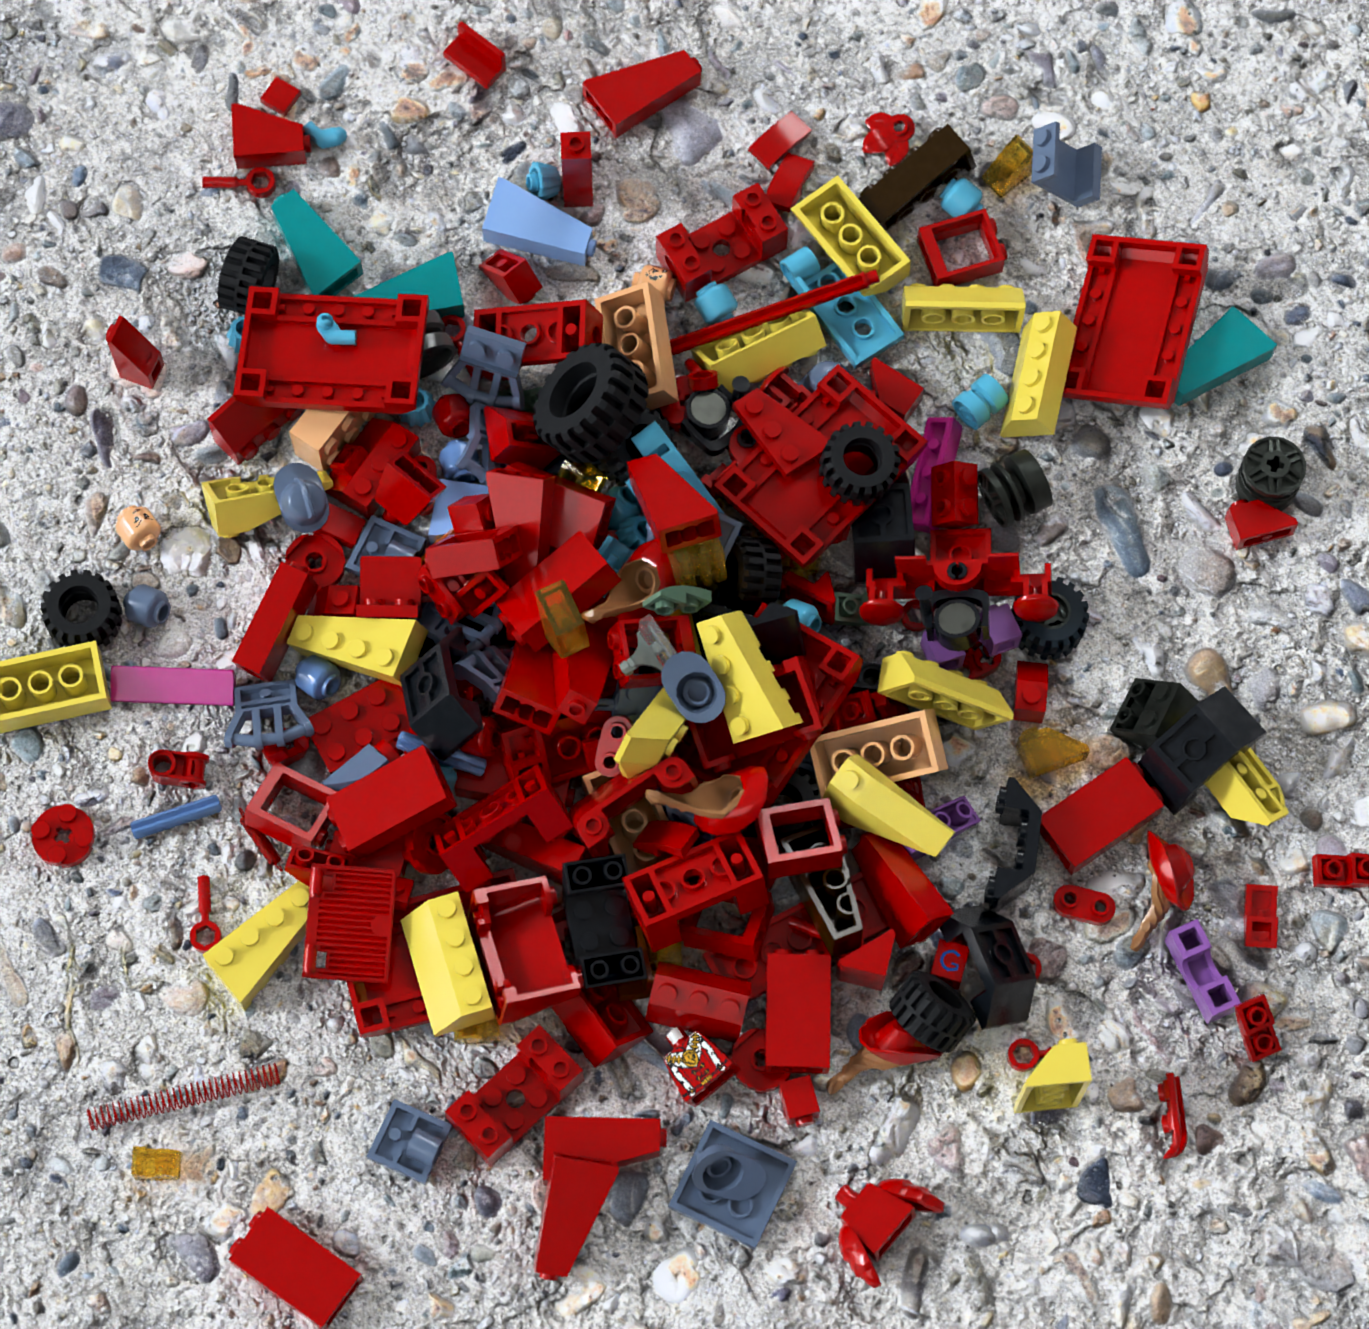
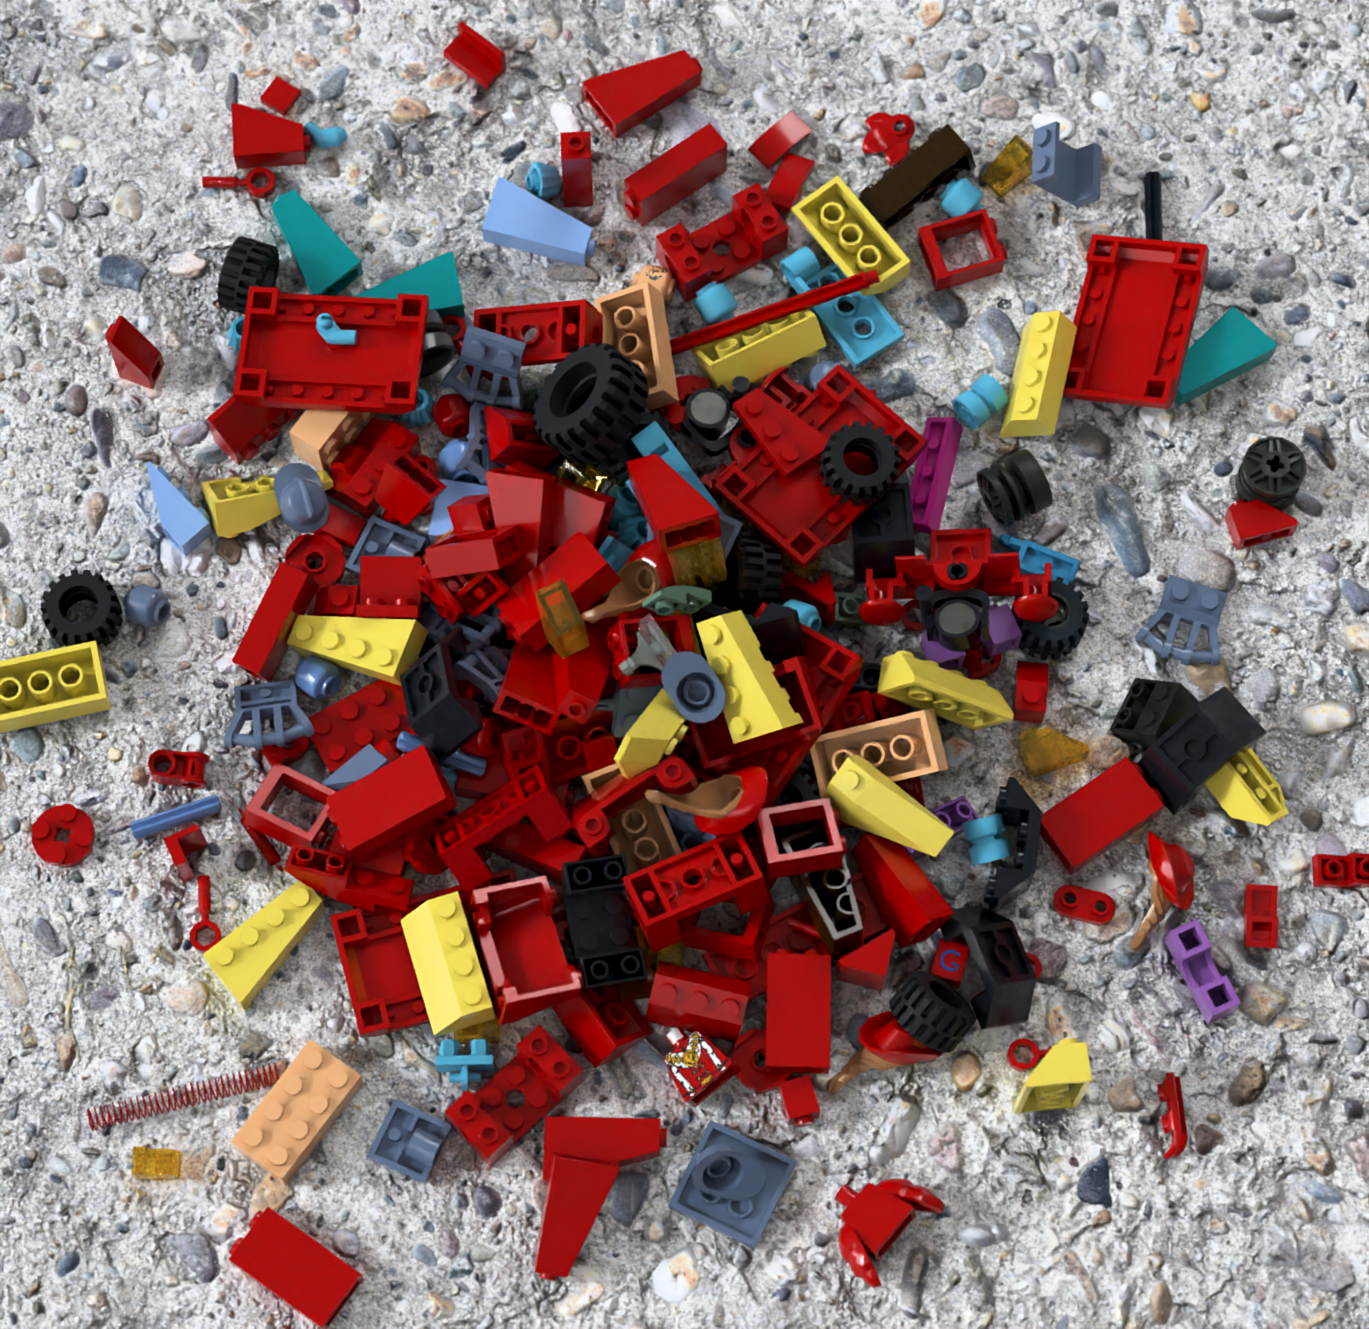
dark pink slope [111,666,236,706] -> none
light nougat head [116,505,161,551] -> none
red window [302,863,397,984] -> none
red slope [478,248,543,305] -> none
red plate [595,714,634,777] -> none
red slope [632,820,700,858] -> none
red piece [684,358,719,391] -> none
red slope [869,357,924,422] -> none
light yellow slope [902,283,1026,333] -> none
red brick [931,461,978,529] -> none
red slope [1234,994,1282,1062] -> none
none -> light blue slope [146,461,213,556]
none -> red panel [163,824,208,883]
none -> light nougat brick [231,1039,364,1186]
none -> medium azure hips [435,1039,494,1091]
none -> red brick [623,123,728,227]
none -> medium azure wheel [962,814,1012,866]
none -> dark azure hinge [993,534,1081,585]
none -> sand blue plate [1135,575,1228,666]
none -> black axle [1144,171,1163,240]

